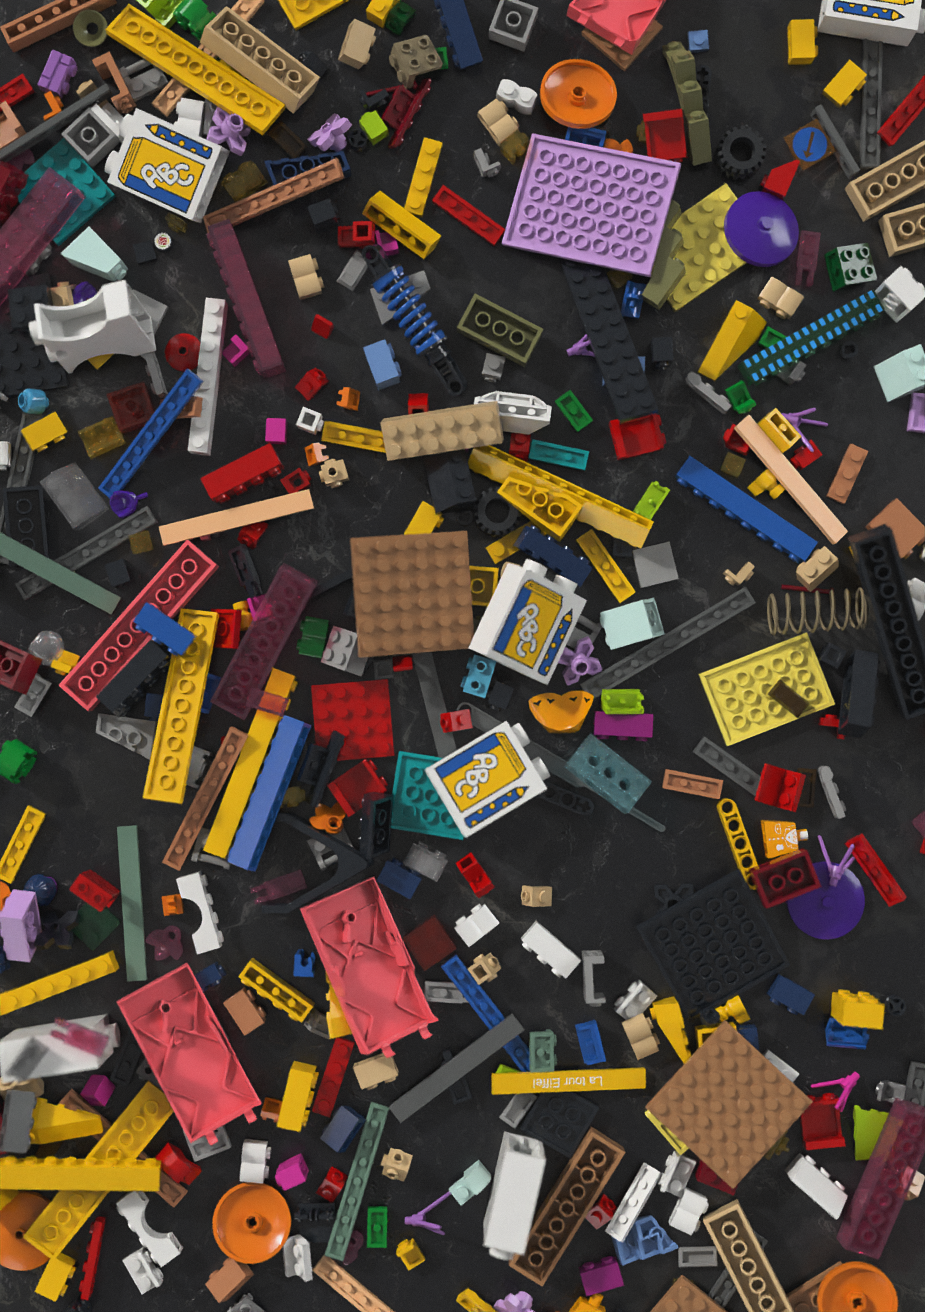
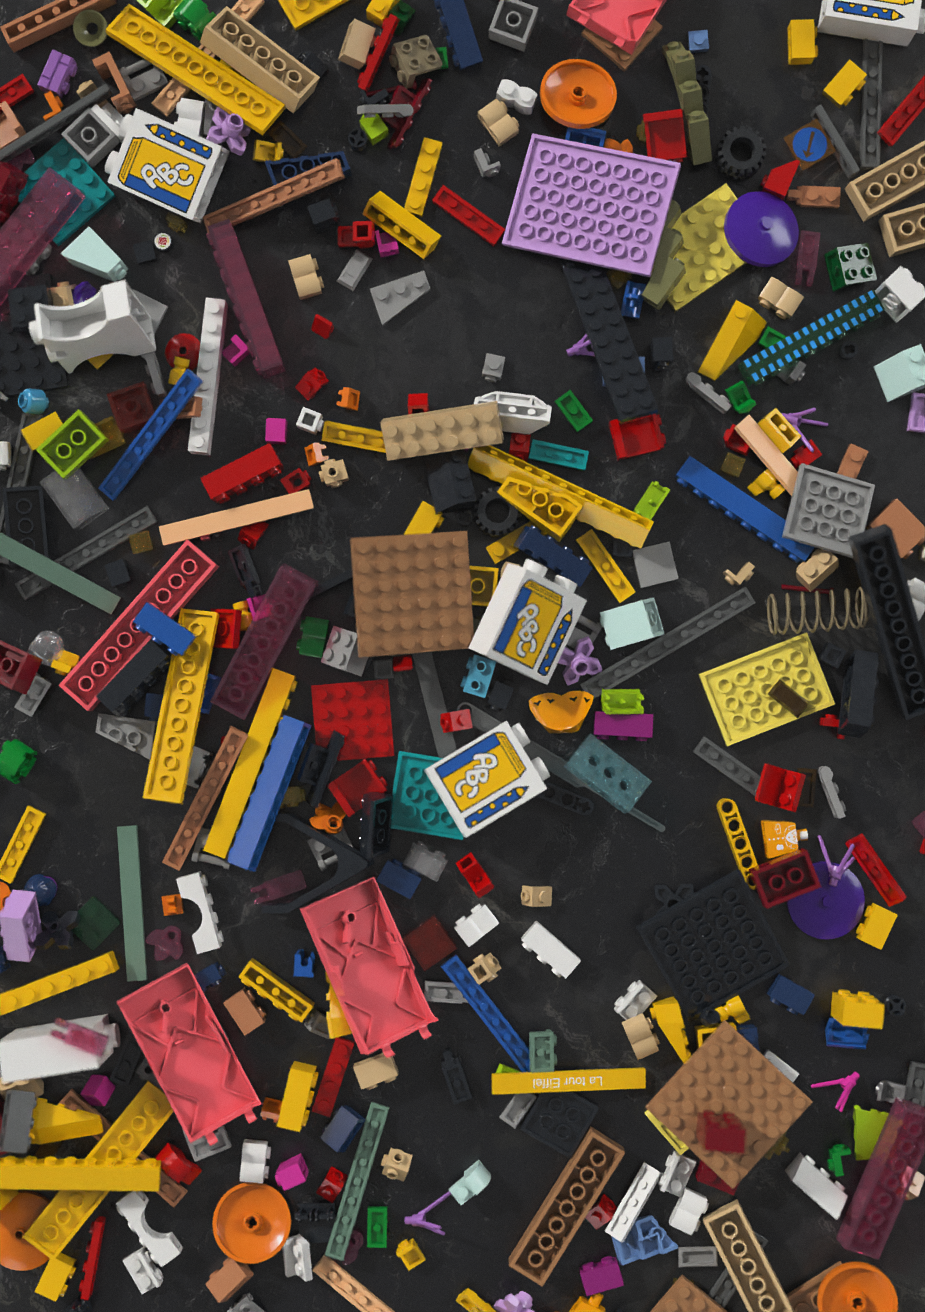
light grey hinge [4,1037,49,1083] -> none
red panel [70,869,121,912] -> none
dark purple piece [110,491,148,518] -> none
clear yellow bracket [221,161,268,202] -> none
clear pink tile [245,688,289,717] -> none
lavender plant [307,113,352,152] -> none
piece [362,244,468,396] -> none
medium blue brick [363,339,402,390] -> none
dark grey tile [389,1013,524,1123] -> none
olive brick [457,294,543,367] -> none
white brick [483,1131,545,1260] -> none
clear yellow brick [500,130,530,165] -> none
blue hinge [575,1020,606,1065] -> none
light grey panel [582,950,606,1007] -> none
nougat plate [662,769,723,799] -> none
red panel [800,1093,845,1150] -> none
none -> lime brick [36,409,109,479]
none -> yellow piece [168,357,190,385]
none -> yellow bracket [253,140,284,163]
none -> light grey hinge [357,104,414,118]
none -> red plate [358,14,400,92]
none -> dark red brick [696,1110,746,1154]
none -> light grey plate [782,463,875,558]
none -> nougat hinge [786,186,840,208]
none -> green bracket [827,1144,852,1177]
none -> yellow brick [856,903,898,950]

